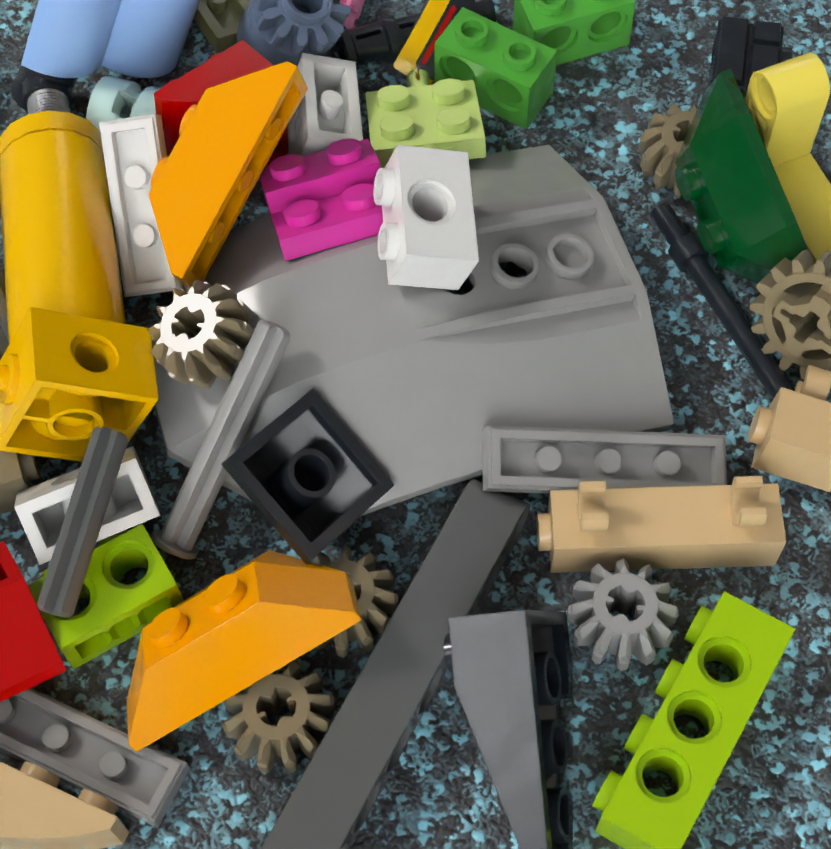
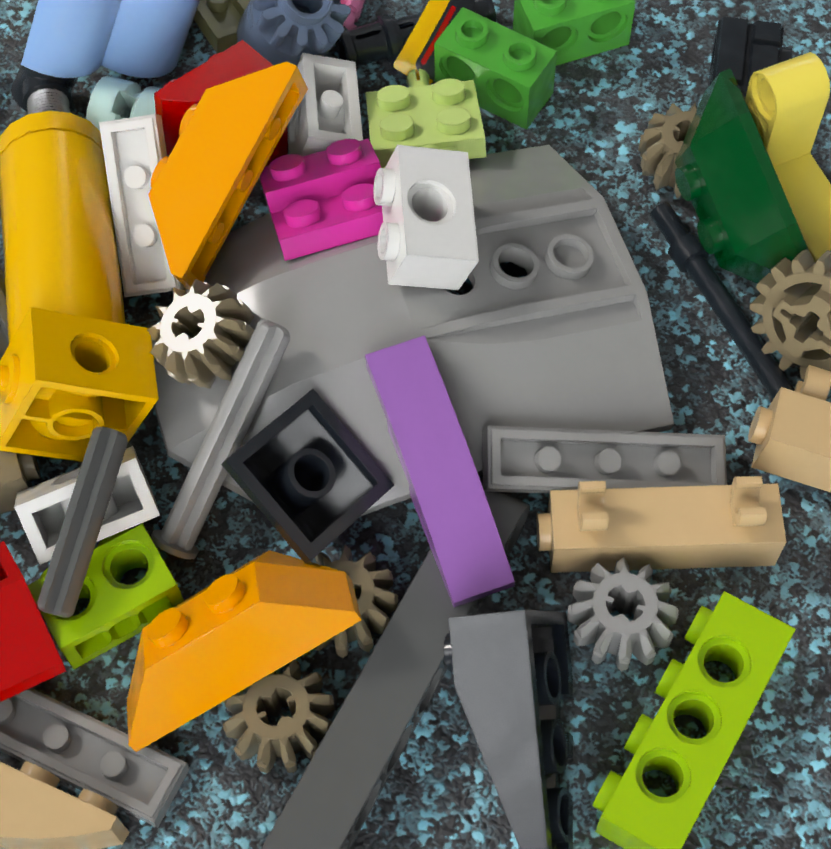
none -> medium lavender slope [365,335,515,607]

